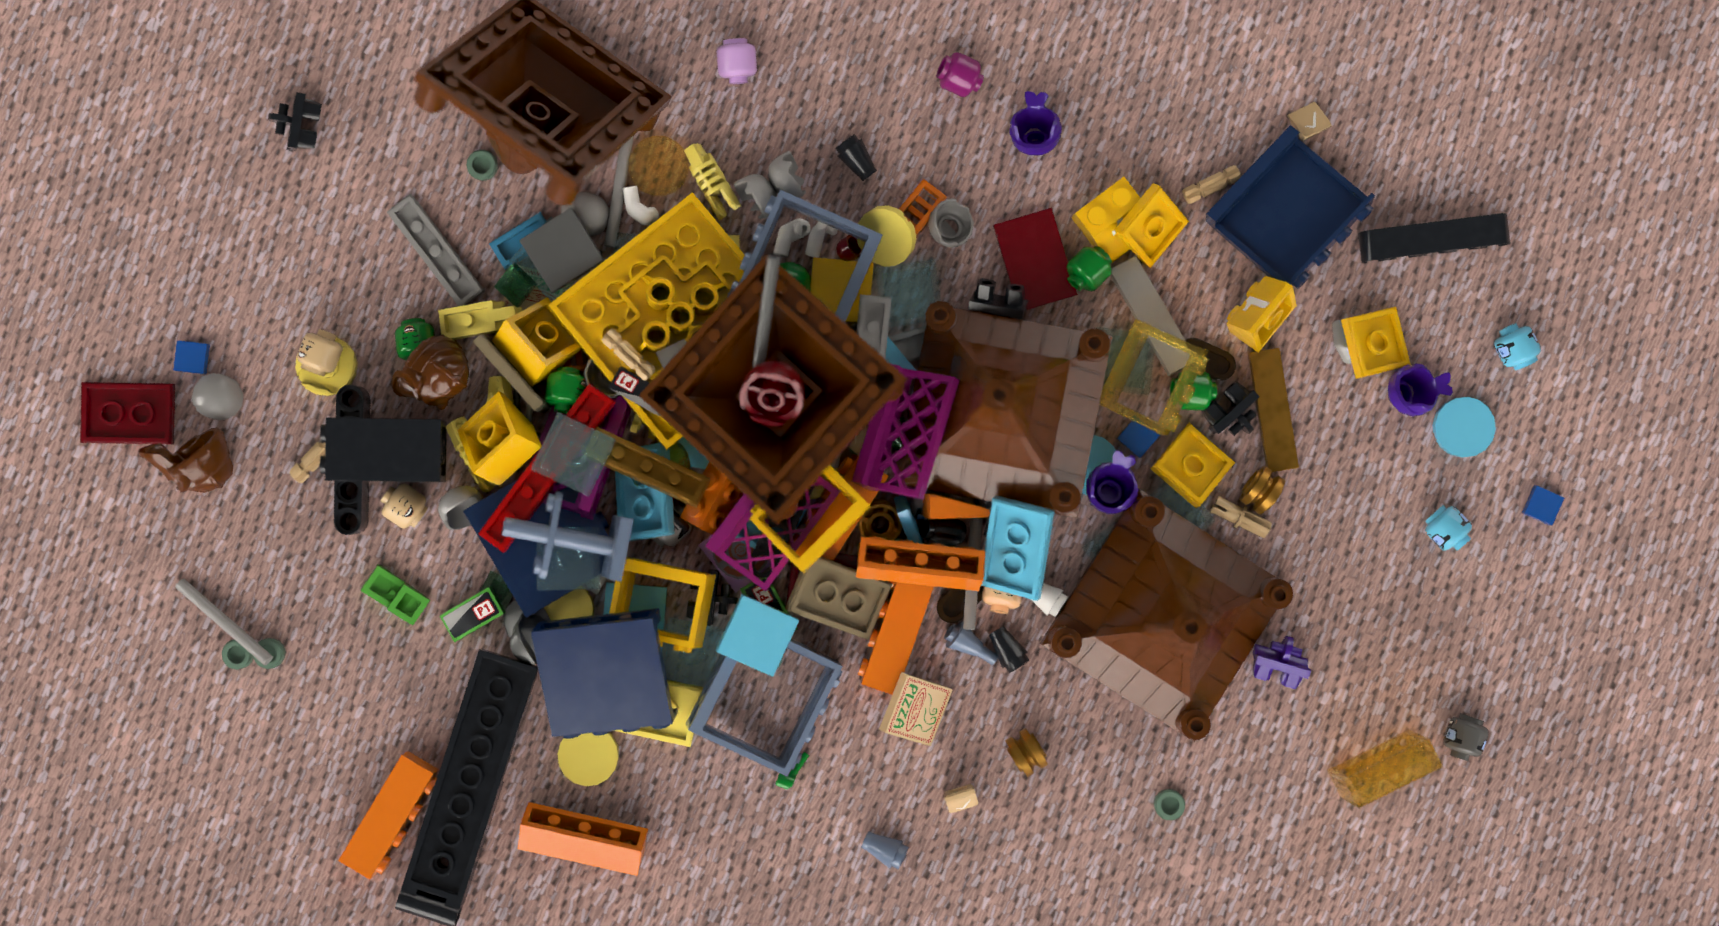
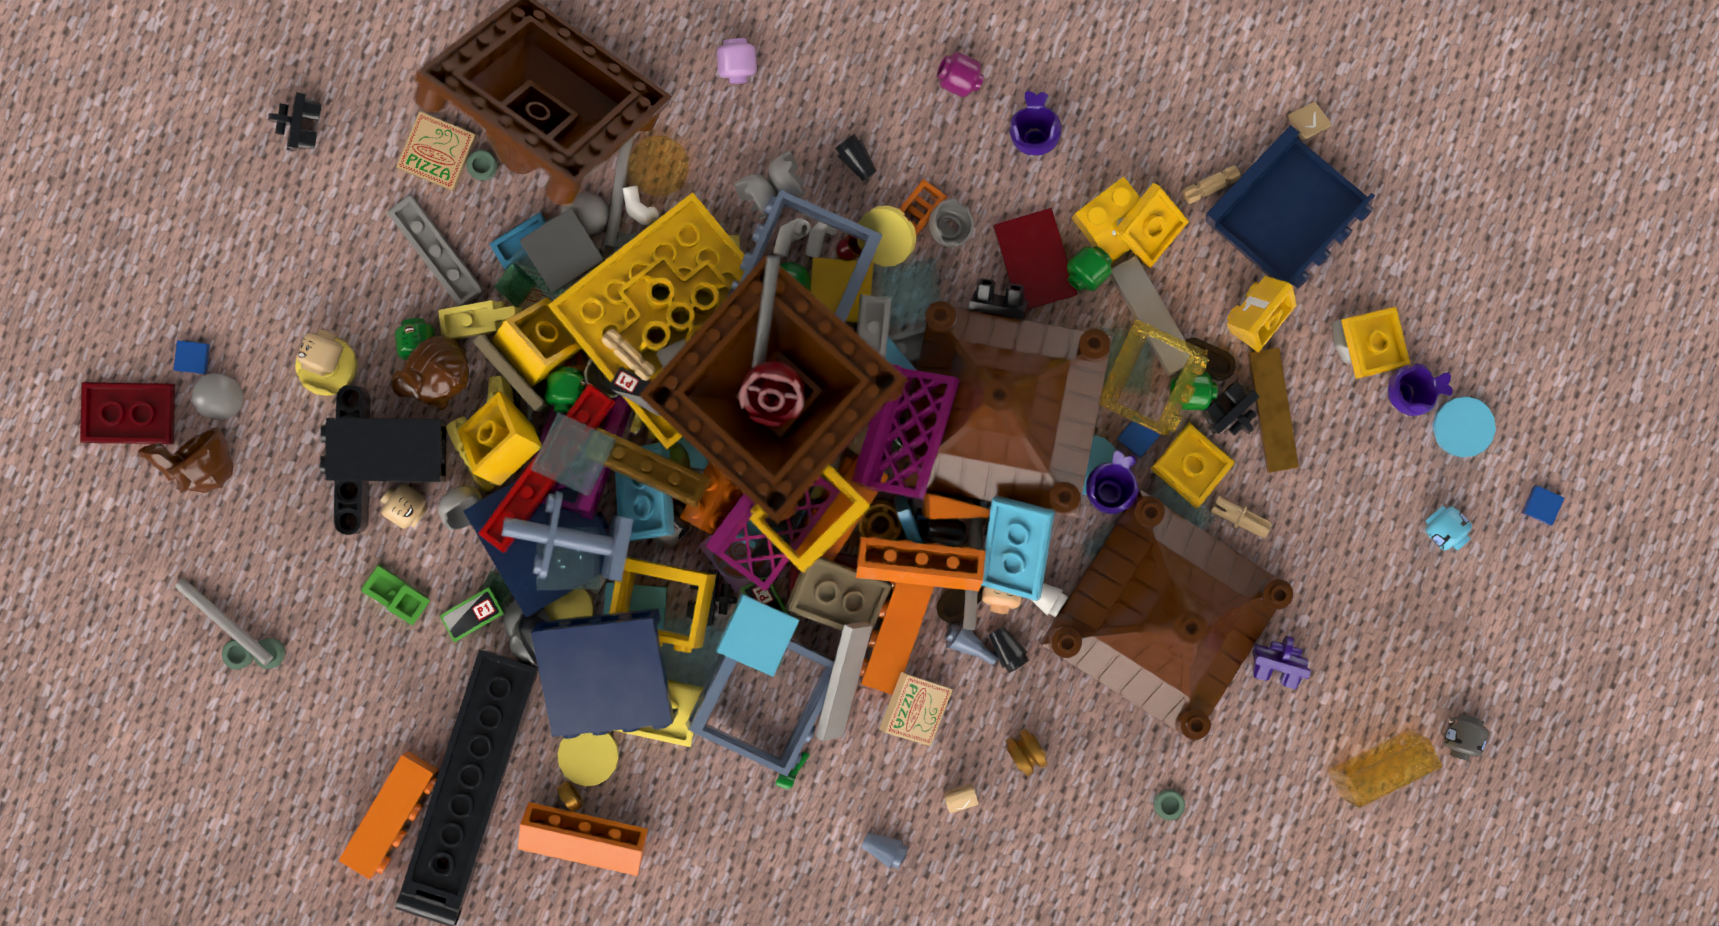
tan axle [289,442,325,483] -> none
light yellow hinge [684,143,741,220] -> none
pearl gold wheel [1239,466,1286,515] -> none
black beam [1358,213,1511,263] -> none
medium azure head [1494,323,1541,371] -> none
none -> tan tile [396,111,477,191]
none -> pearl gold tile [557,781,584,812]
none -> light grey tile [815,621,873,741]

